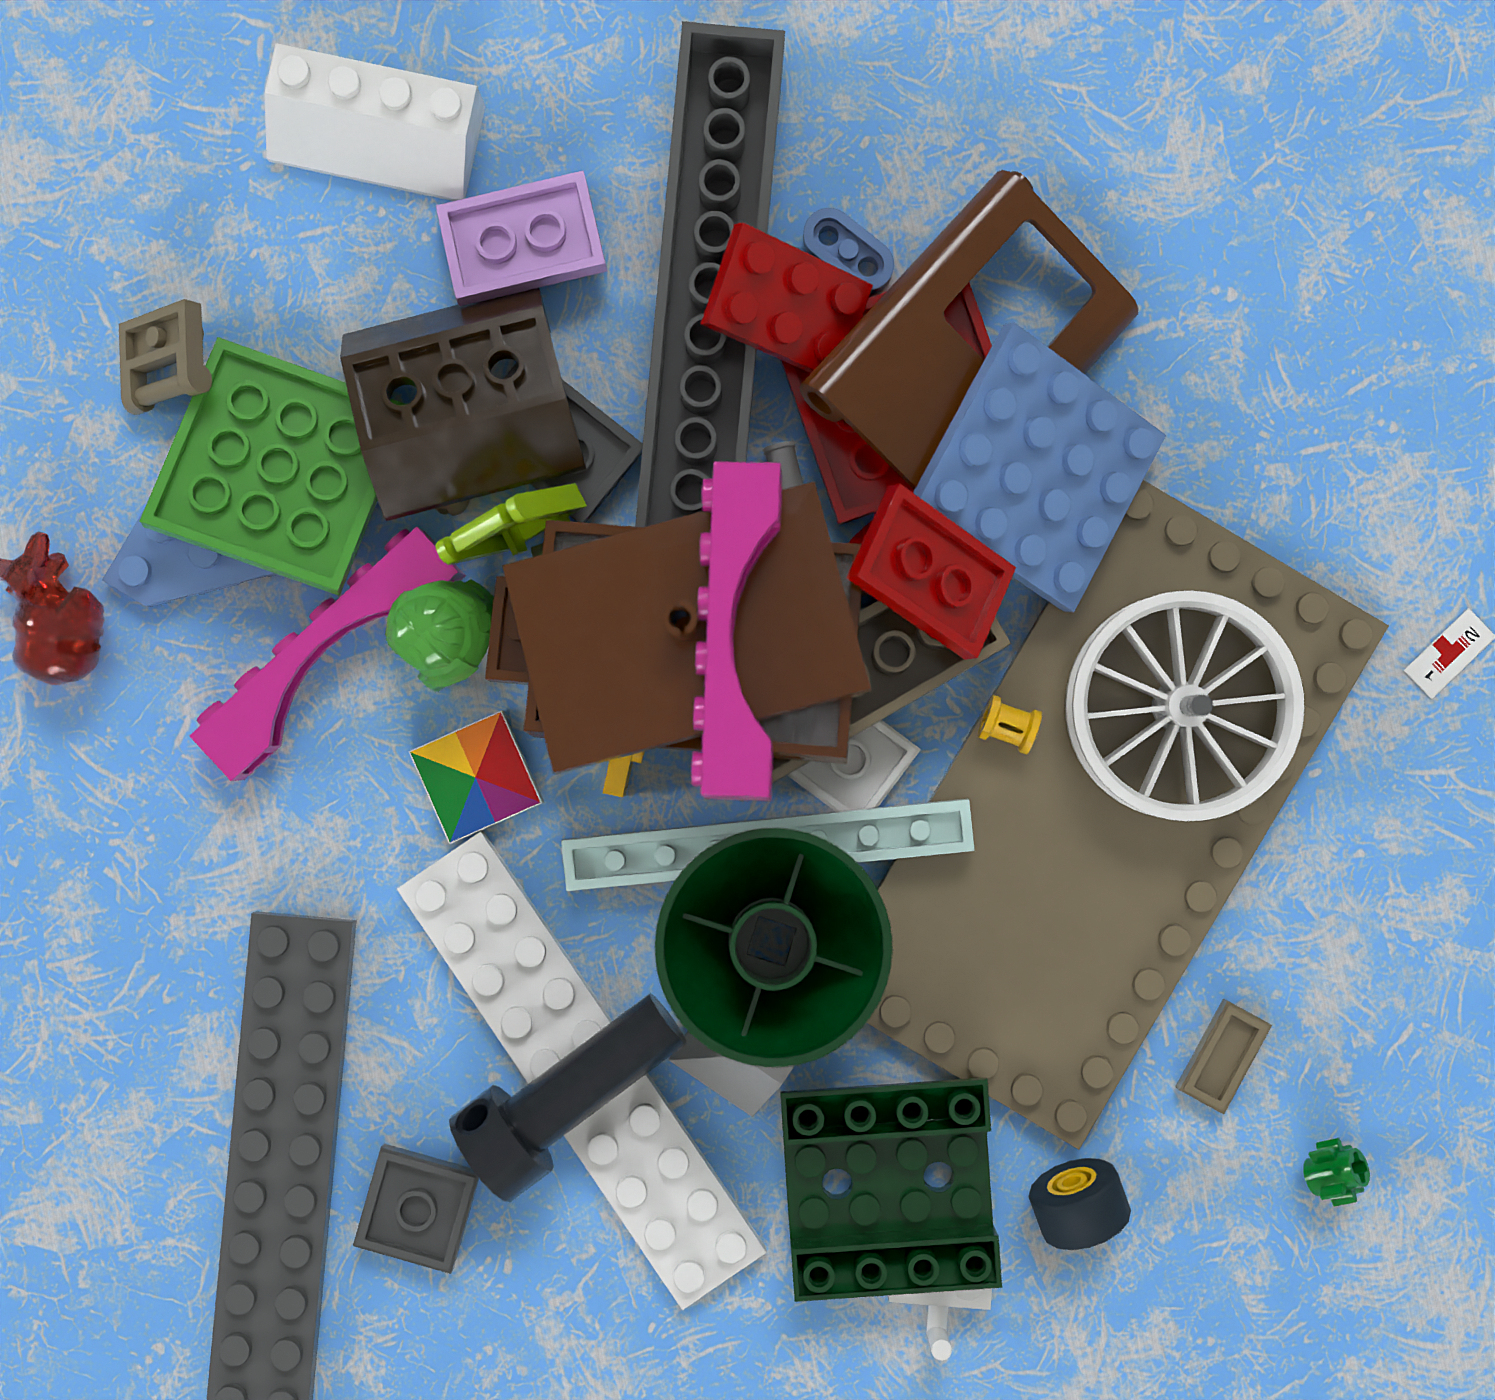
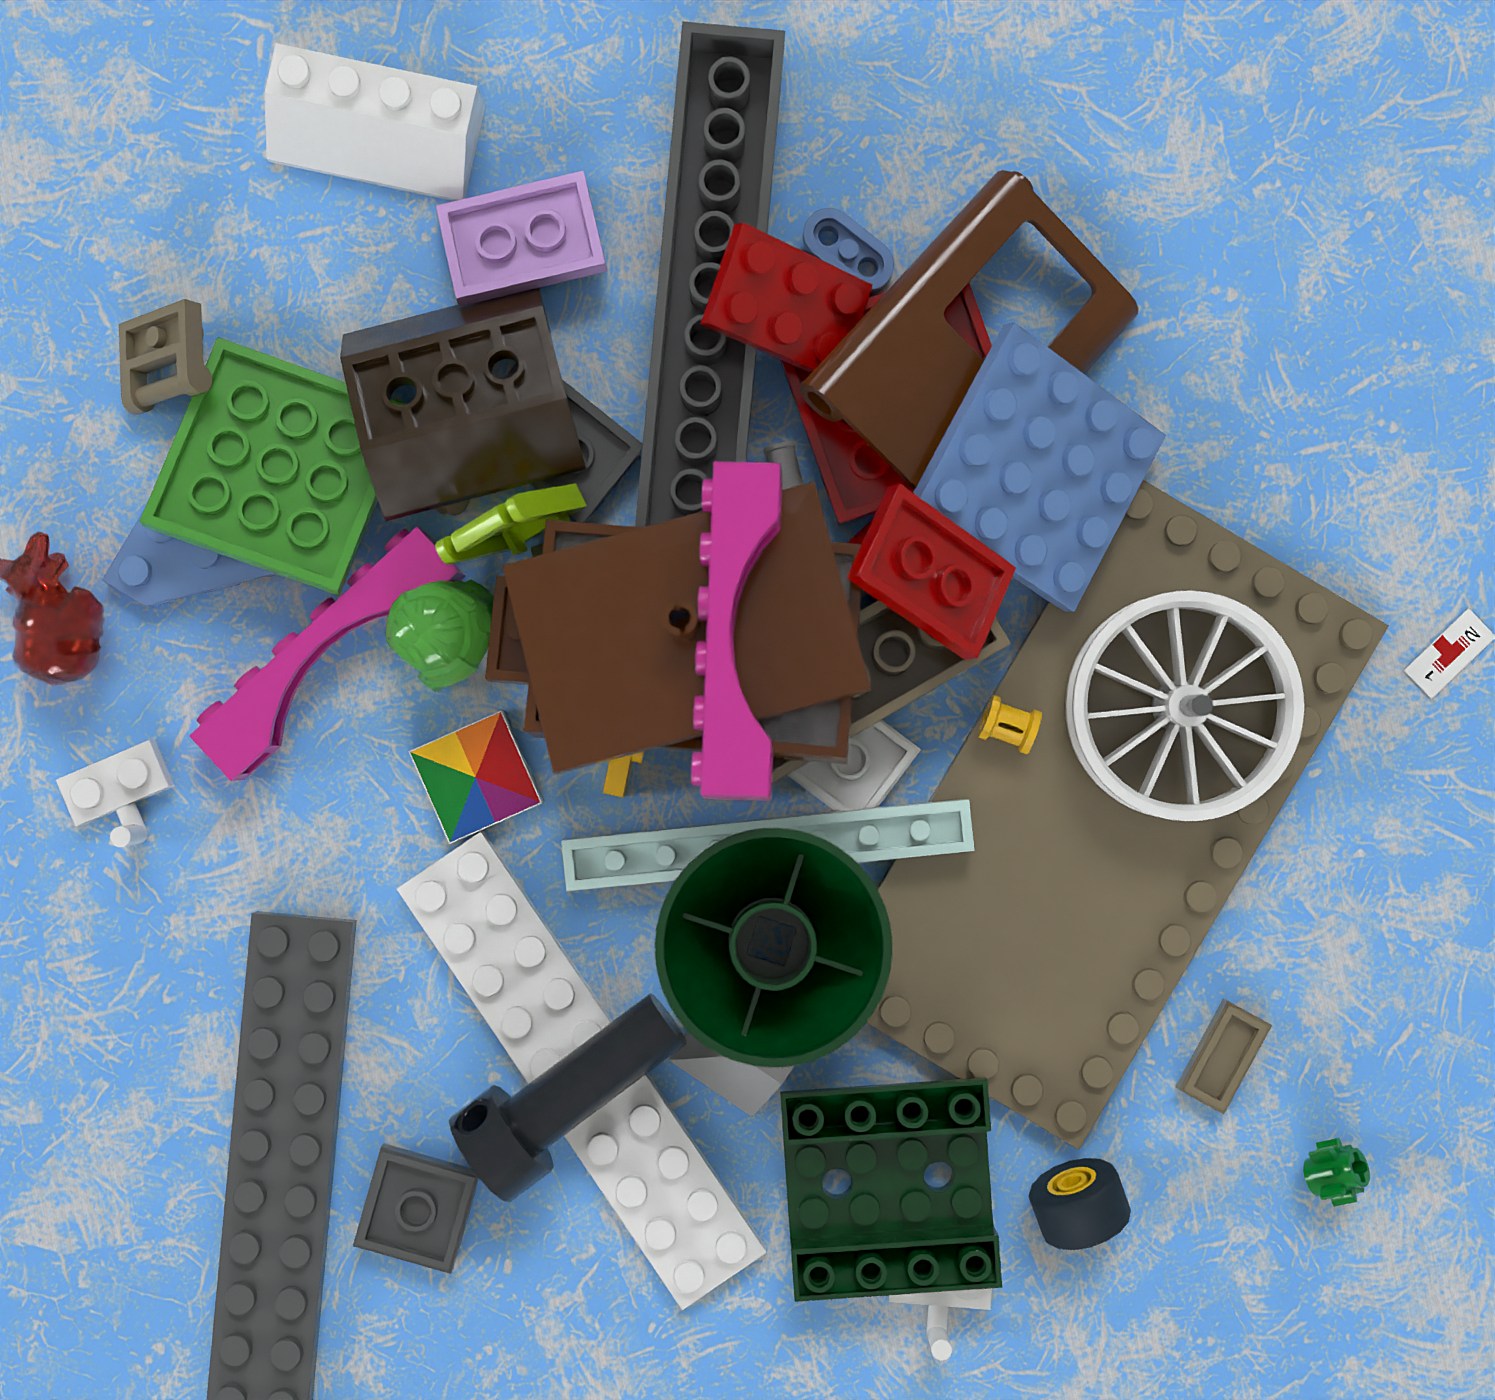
none -> white plate [56,740,175,847]

